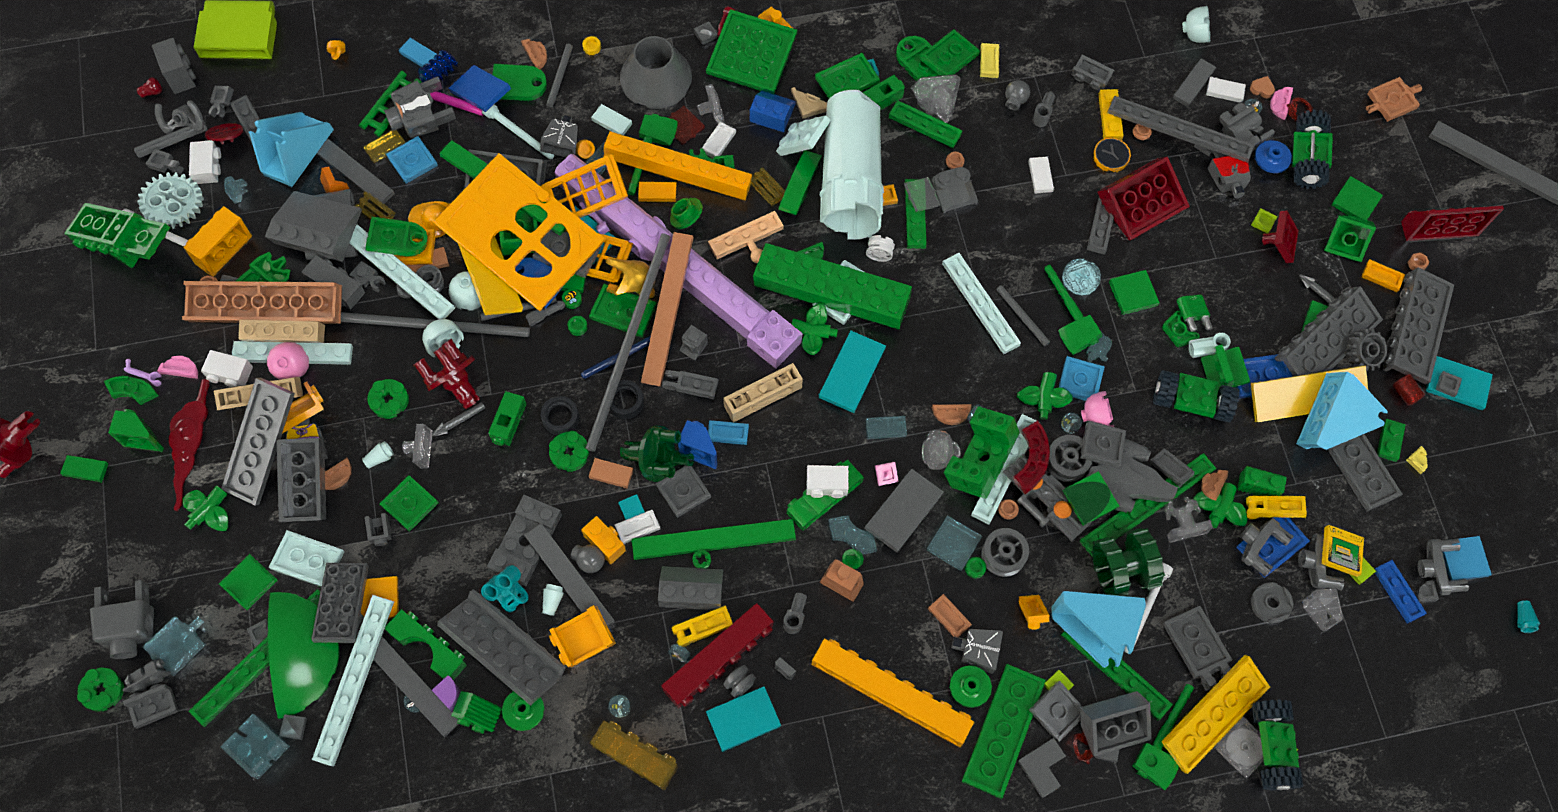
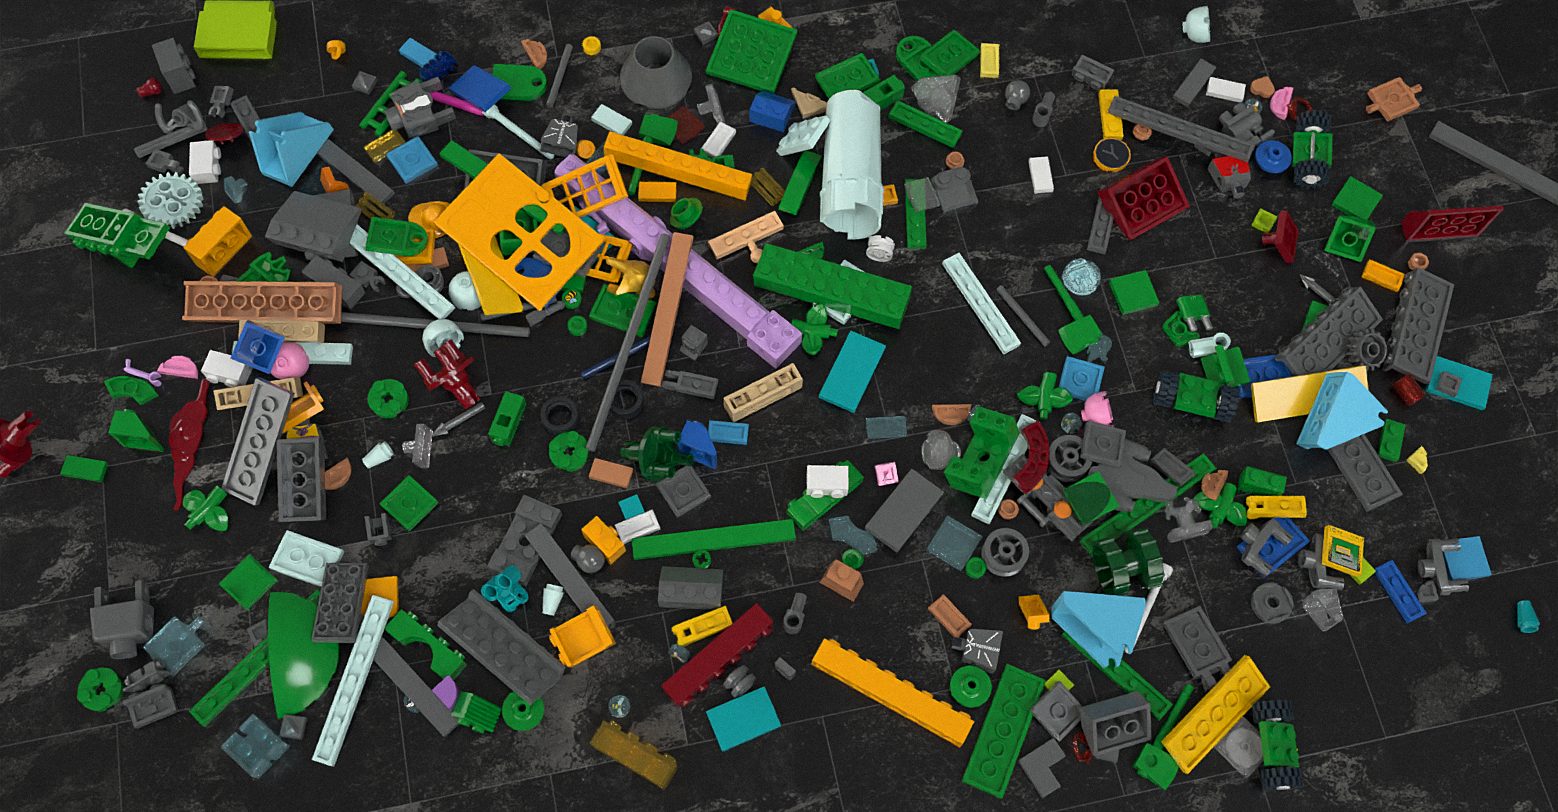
none -> blue slope [230,320,285,374]
none -> dark grey tile [352,71,378,95]

